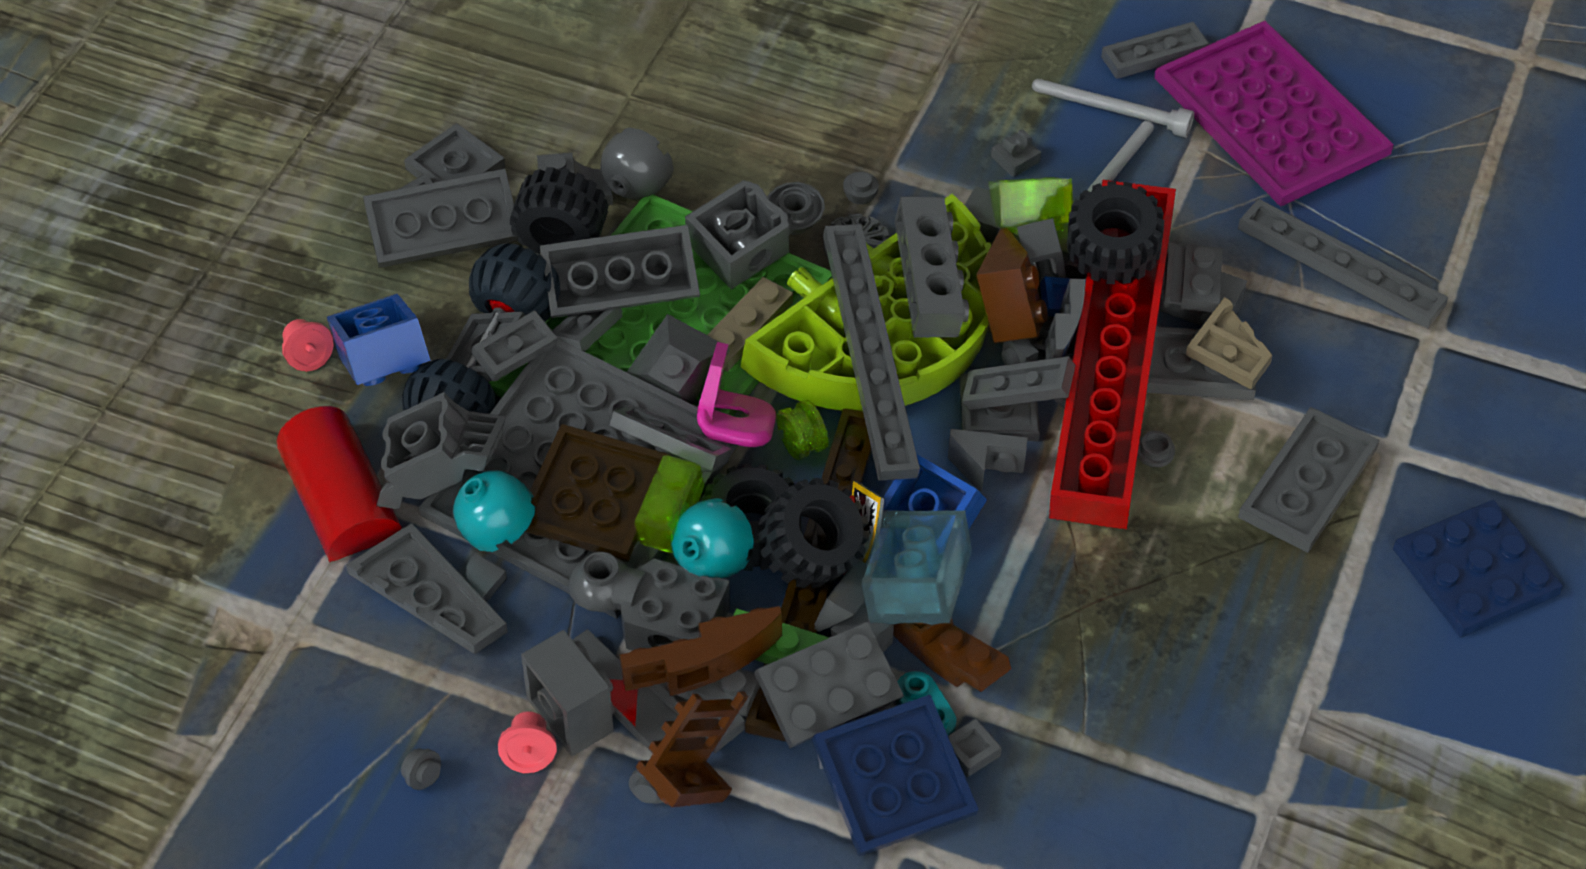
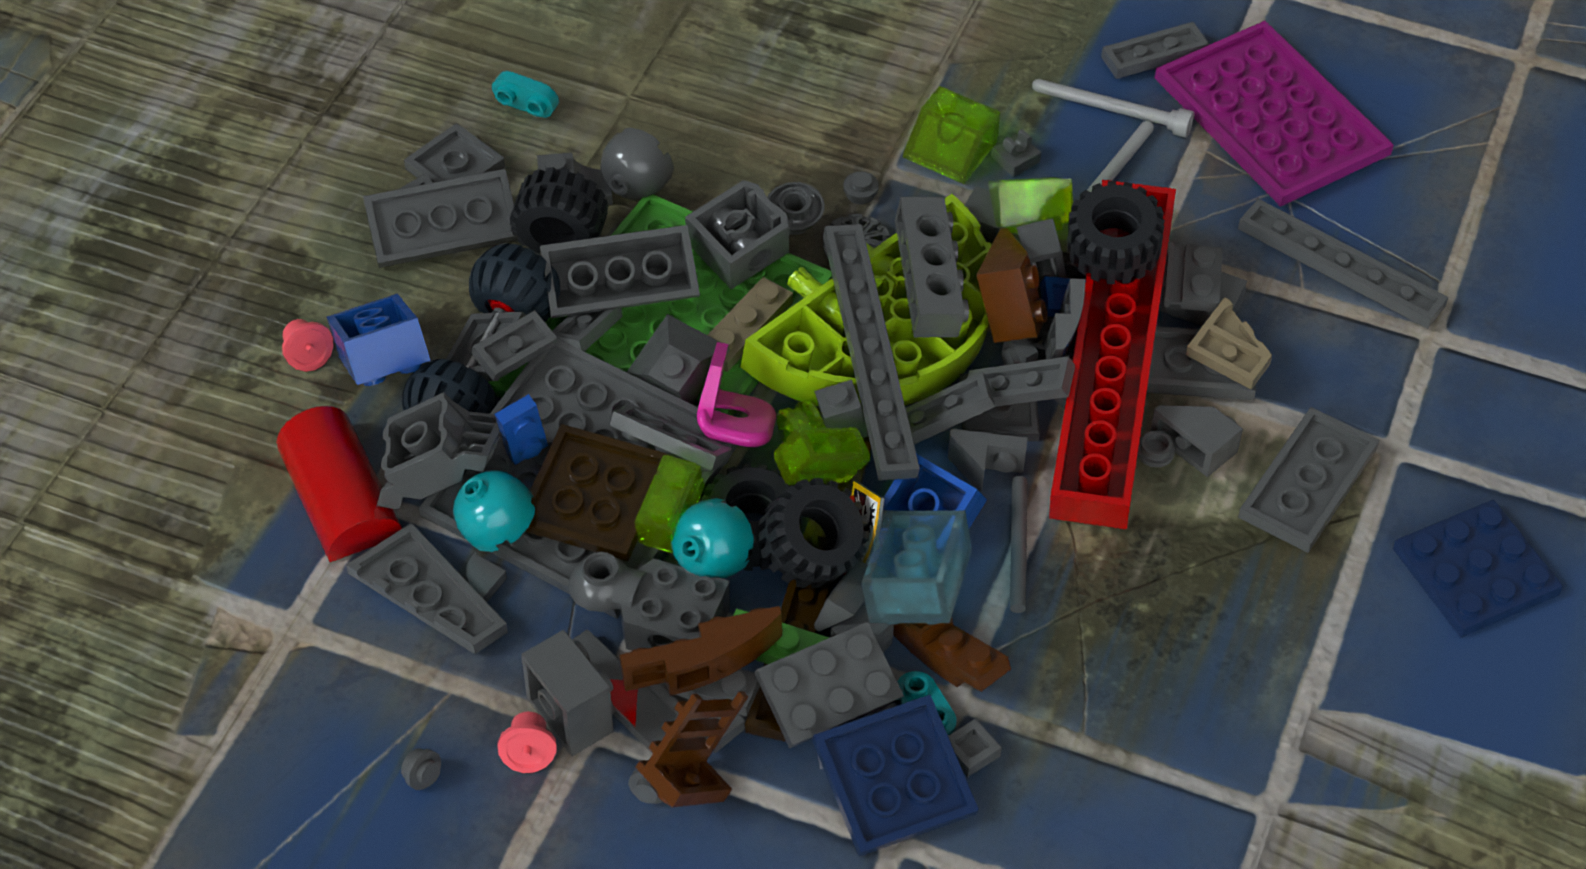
none -> teal plate [492,71,559,118]
none -> blue plate [495,394,548,465]
none -> clear neon green brick [774,427,870,485]
none -> dark grey brick [815,380,869,448]
none -> clear neon green slope [903,86,1000,184]
none -> dark grey plate [905,372,995,445]
none -> dark grey bar [1010,476,1027,613]
none -> dark grey slope [1150,405,1243,477]

